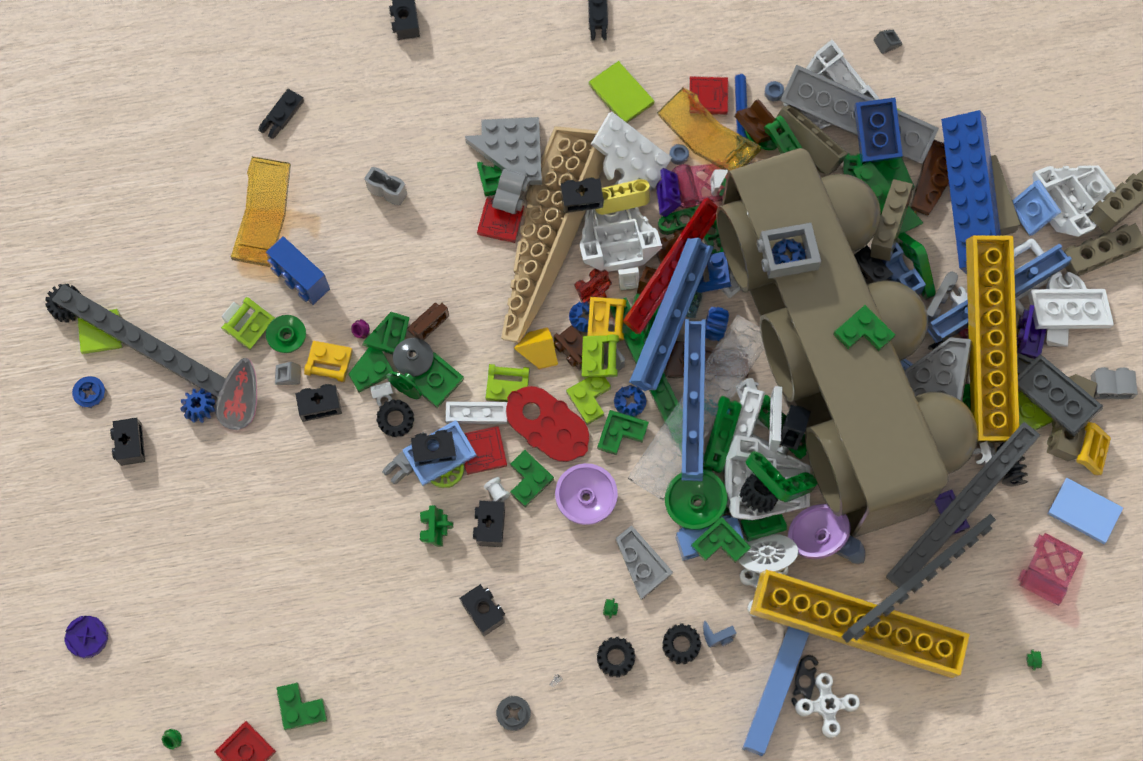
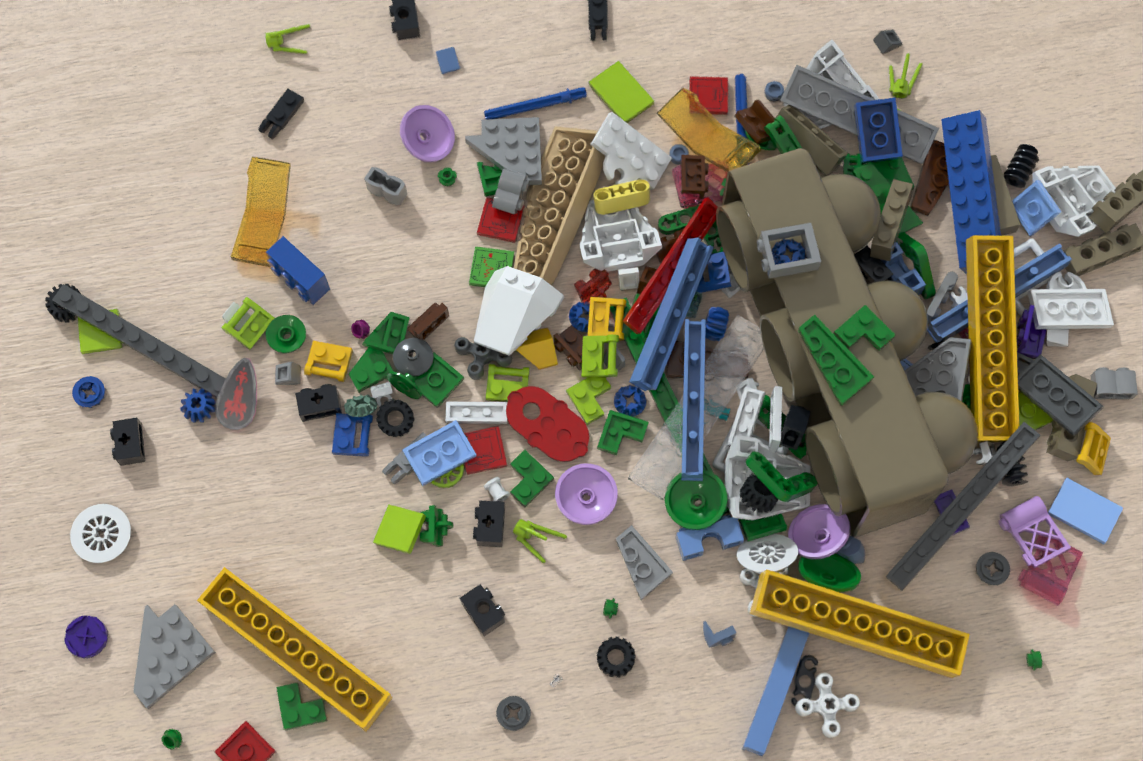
black brick [411,430,456,467] -> none
black brick [560,177,604,213] -> none
dark purple bracket [656,168,681,217] -> none
black tyre [662,623,701,664] -> none
green plate [691,517,751,563] -> none
green plate [703,396,742,473] -> none
white slope [710,170,728,196] -> none
dark grey plate [841,514,996,643] -> none
none -> white piece [70,504,131,563]
none -> light grey wing [133,604,216,709]
none -> yellow brick [197,567,393,732]
none -> lime plant [265,24,310,54]
none -> blue plate [332,413,373,457]
none -> sand green gear [344,395,377,417]
none -> lime tile [373,504,426,554]
none -> lavender dish [400,105,455,162]
none -> medium blue slope [436,47,460,74]
none -> green plate [438,167,457,186]
none -> dark grey gear [454,337,512,380]
none -> bright green tile [469,246,514,287]
none -> white wedge [474,266,564,356]
none -> blue axle [484,87,587,119]
none -> lime plant [513,519,567,563]
none -> reddish brown bracket [681,155,709,199]
none -> green wing [798,314,874,406]
none -> green dish [798,554,861,593]
none -> lime plant [889,53,922,99]
none -> dark grey gear [976,552,1010,586]
none -> lavender piece [998,496,1071,569]
none -> black piece [1003,144,1039,188]

